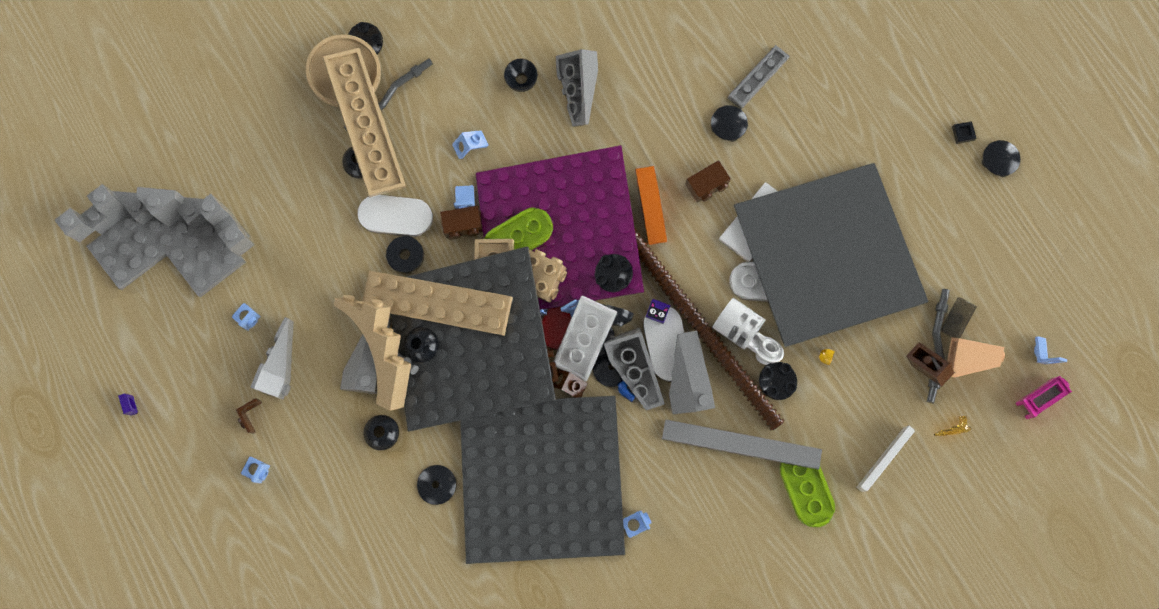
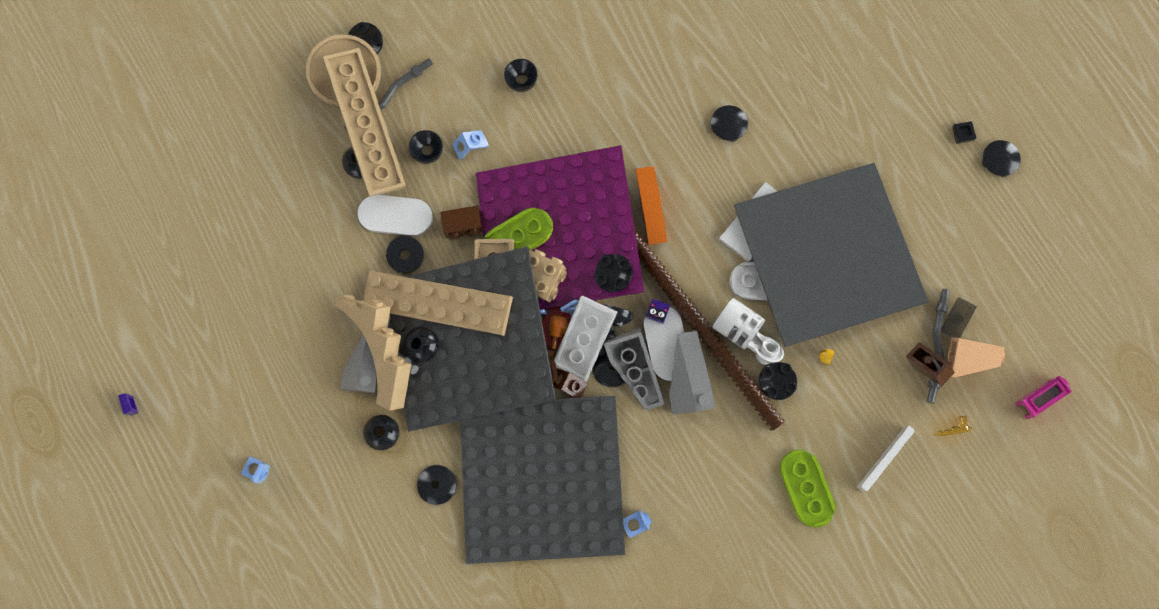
light grey brick [55,184,254,297] -> none
light blue bracket [232,303,261,331] -> none
reddish brown bracket [236,398,262,434] -> none
light grey wedge [250,317,294,399] -> none
light blue bracket [454,185,475,209] -> none
light grey wedge [556,49,598,127] -> none
blue animal [618,380,636,402] -> none
light grey tile [662,420,822,470] -> none
reddish brown brick [685,160,731,203] -> none
light grey tile [728,45,790,109] -> none
light blue bracket [1034,336,1067,364] -> none
none -> black piece [409,130,443,164]
none -> orange piece [549,315,569,349]

